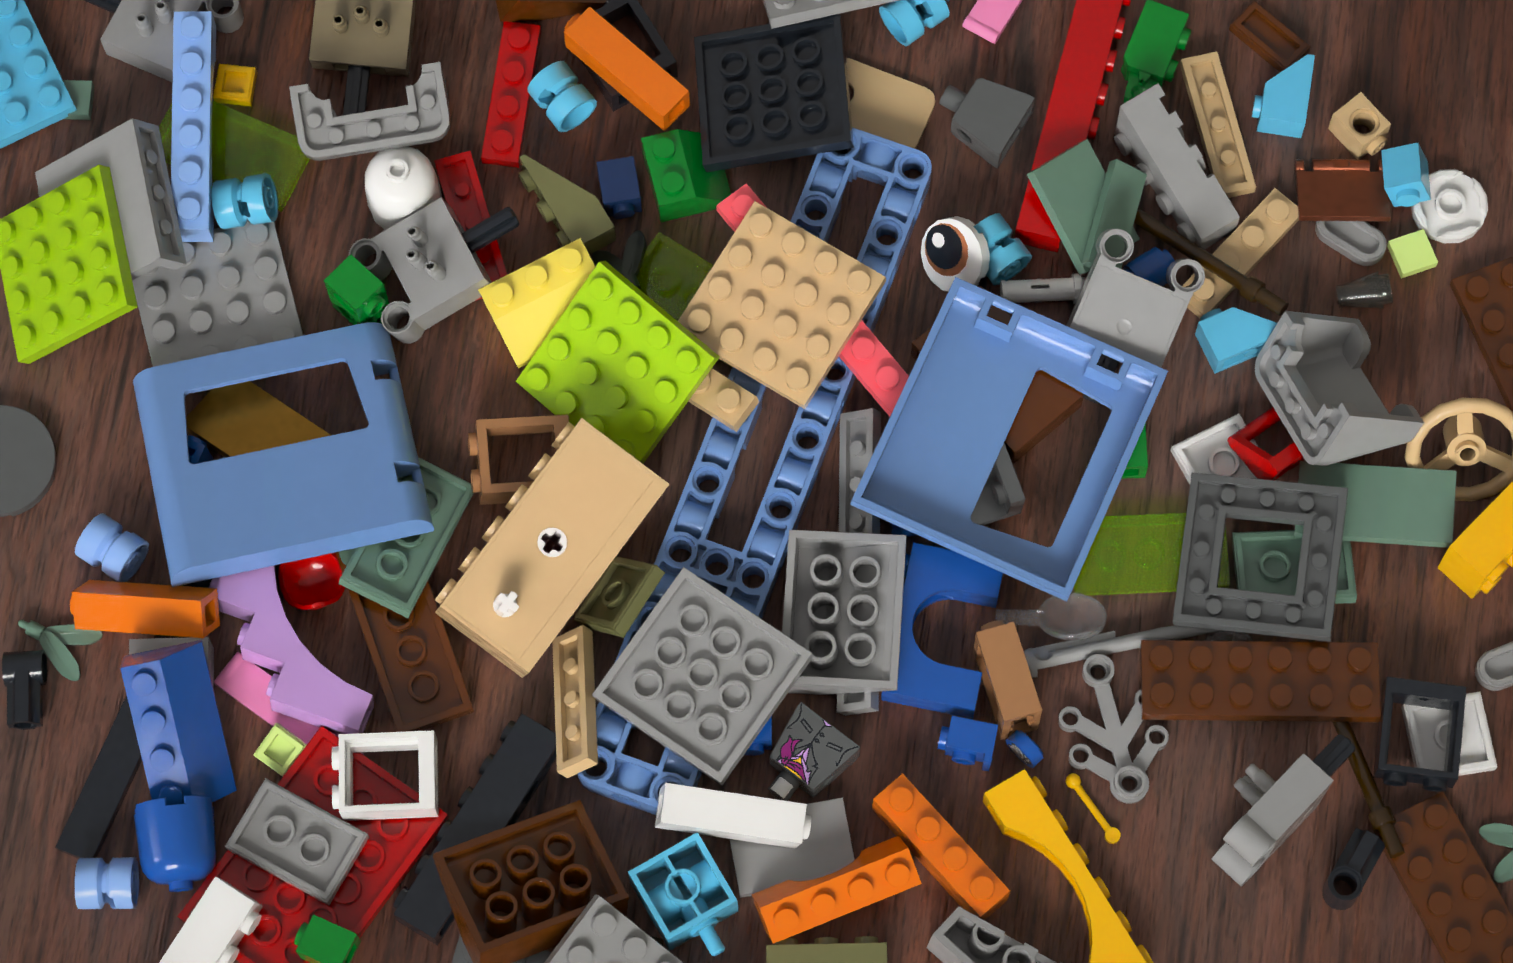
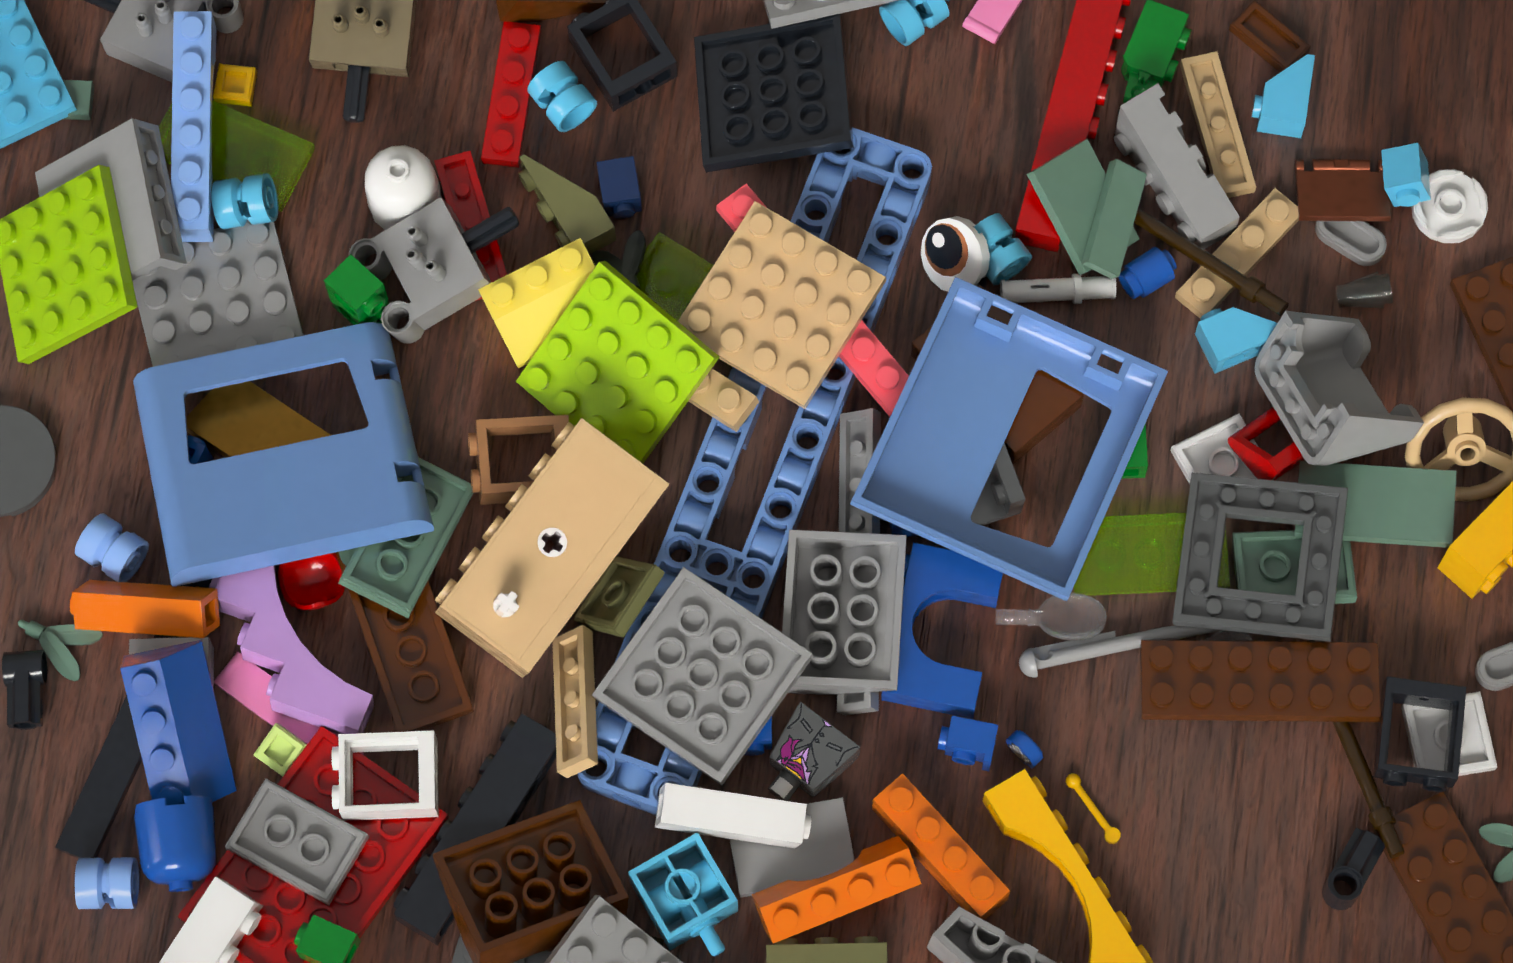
light grey windscreen [289,62,450,161] -> none
orange brick [564,6,690,131] -> none
green slope [641,129,731,223] -> none
tan piece [846,58,935,149] -> none
dark grey torso [939,78,1035,169] -> none
medium nougat window [973,620,1042,740] -> none
light grey plant [1058,654,1169,804] -> none
light grey piece [1066,228,1205,404] -> none
light grey piece [1211,734,1355,887] -> none
tan brick [1328,92,1391,160] -> none
yellowish green tile [1387,229,1438,279] -> none

